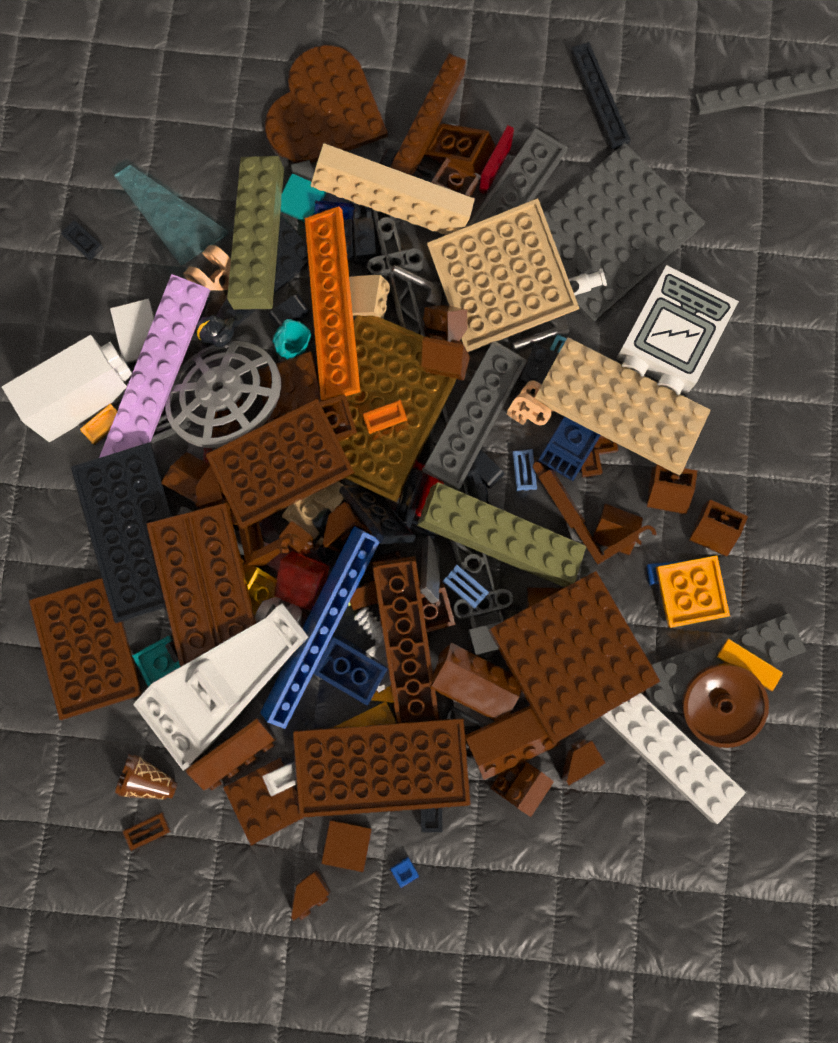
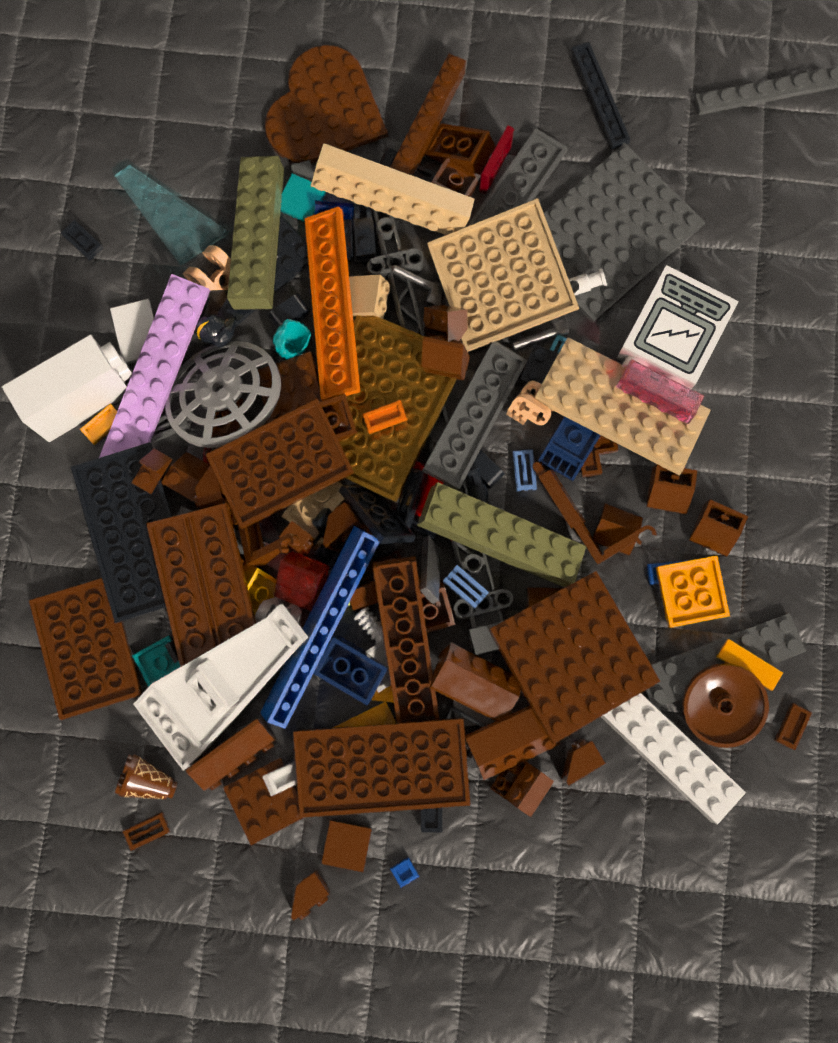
none -> reddish brown slope [132,449,172,494]
none -> clear pink brick [616,359,704,424]
none -> reddish brown tile [774,703,812,750]

